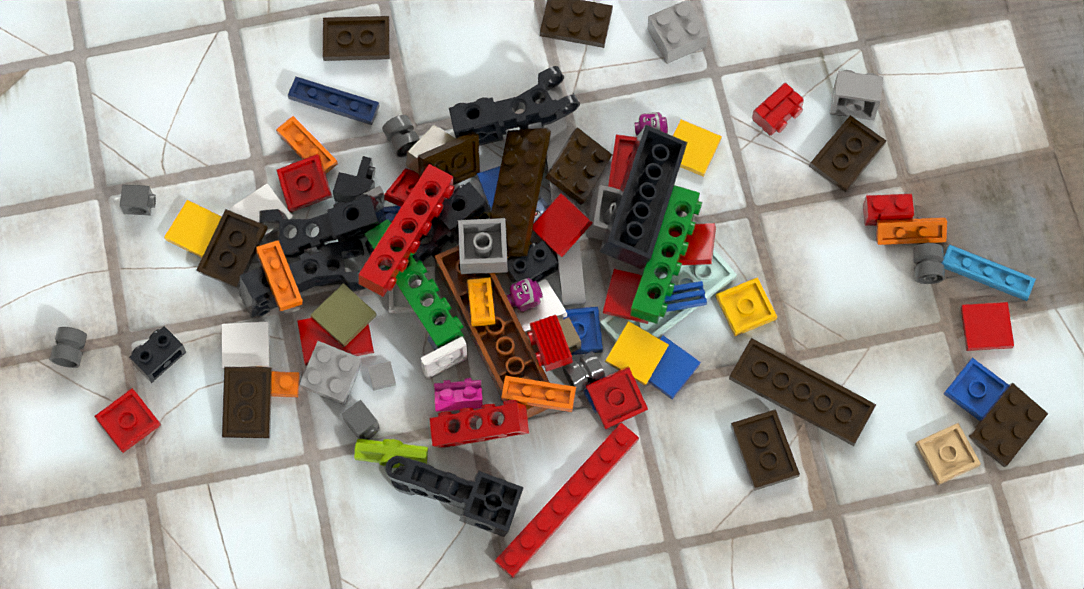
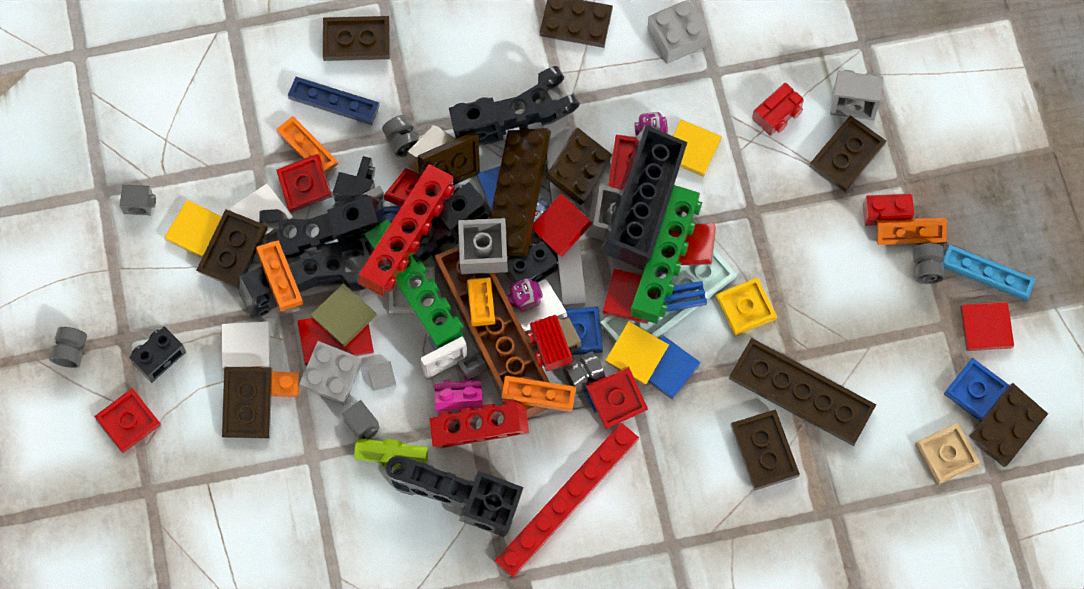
none -> dark grey plate [457,352,488,380]

